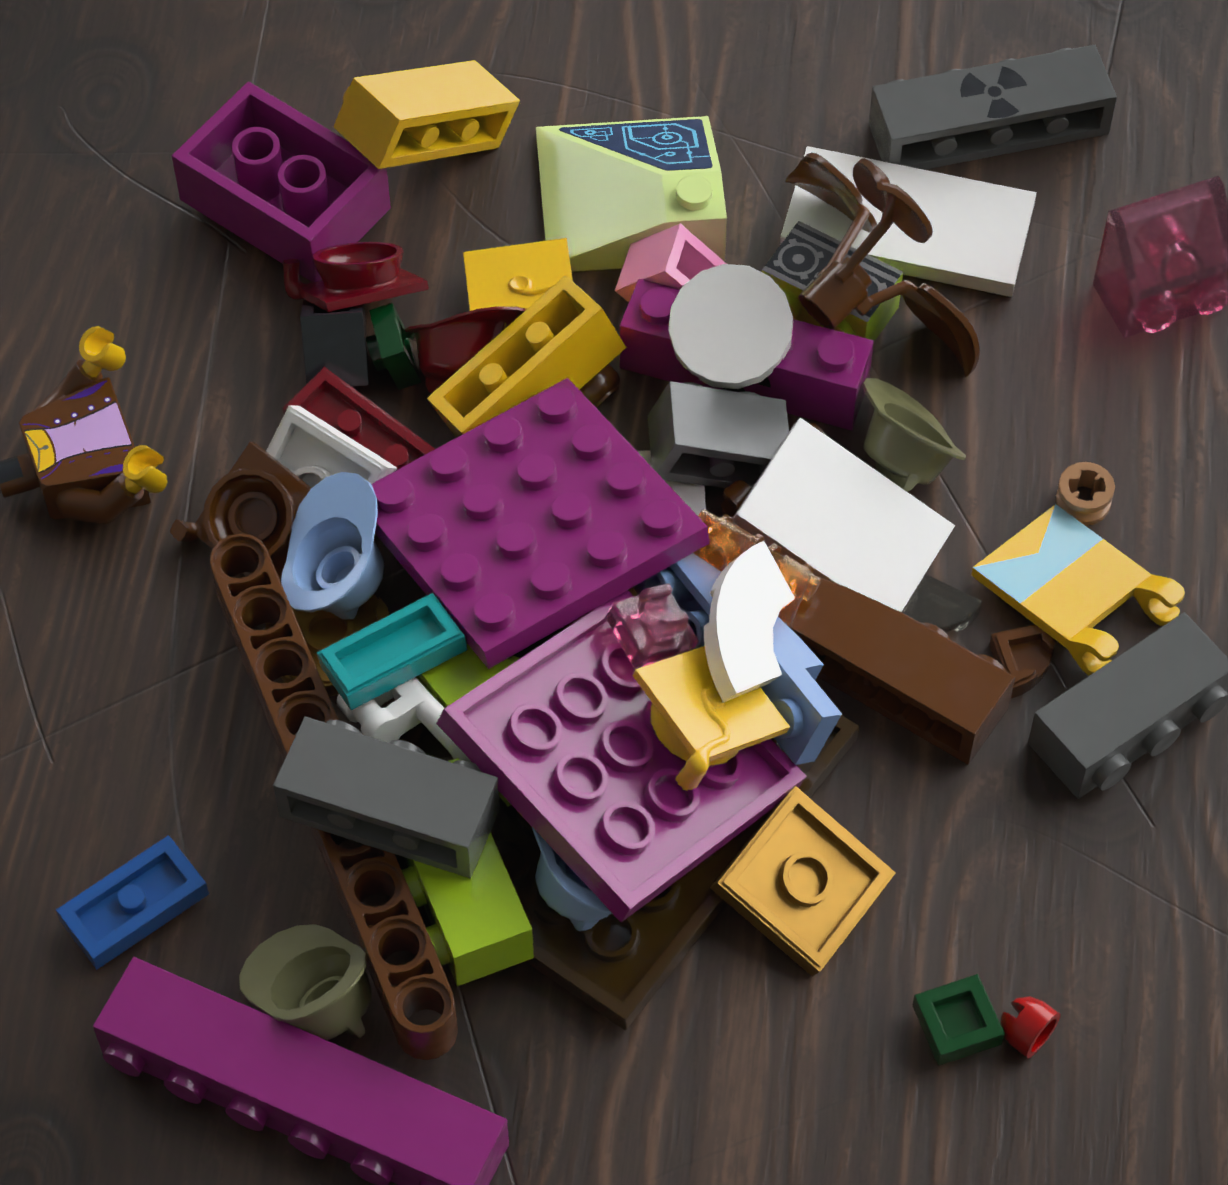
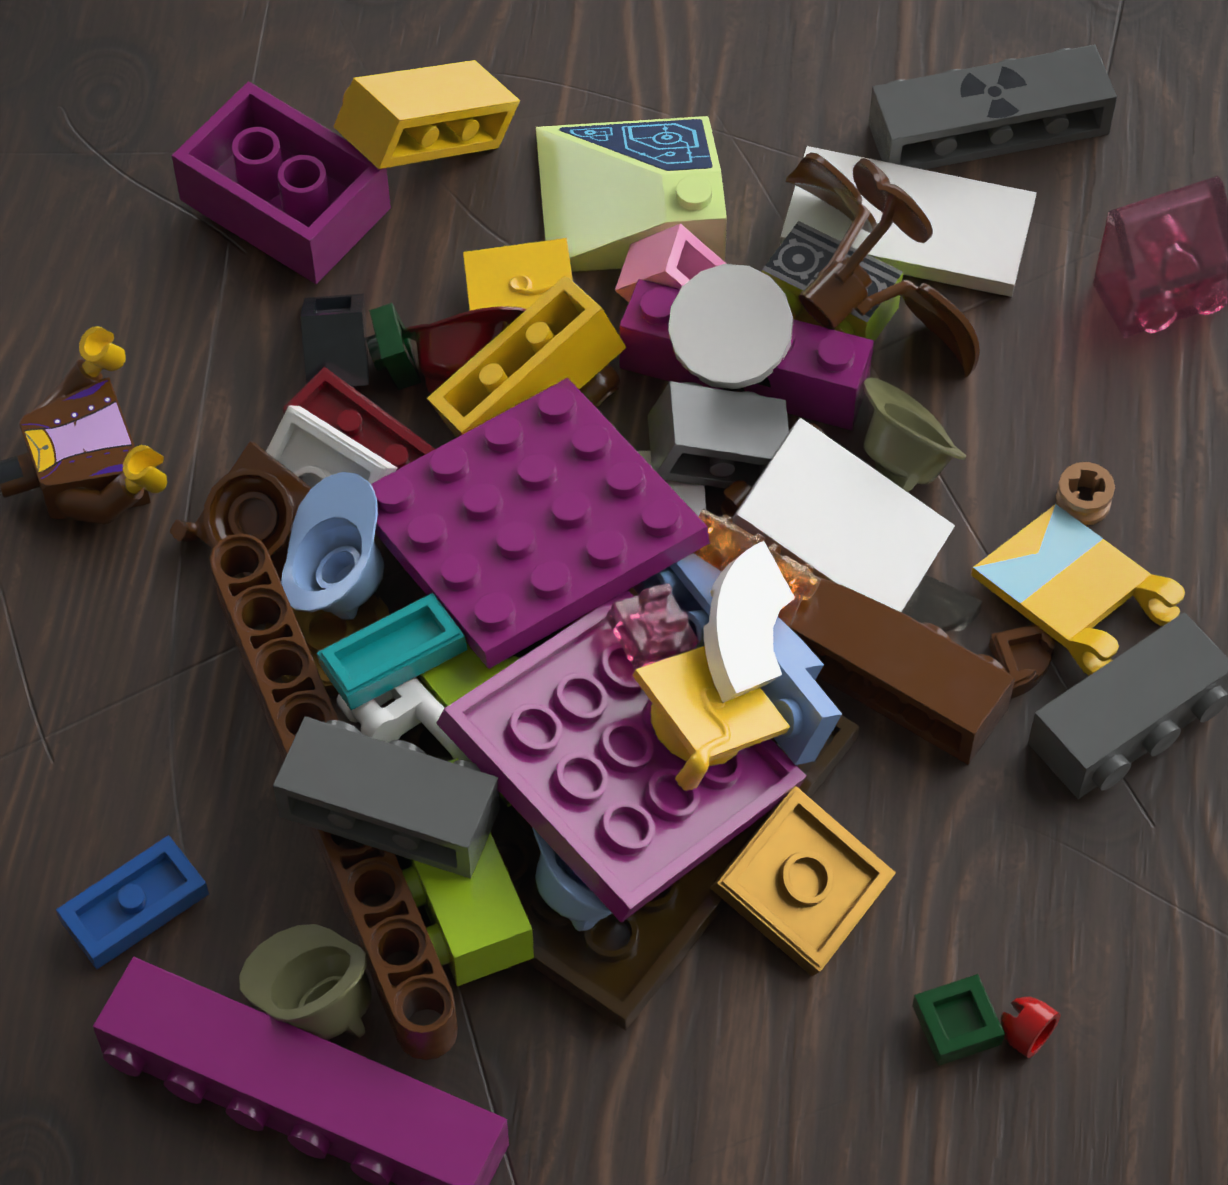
dark red hat [283,242,429,312] -> none

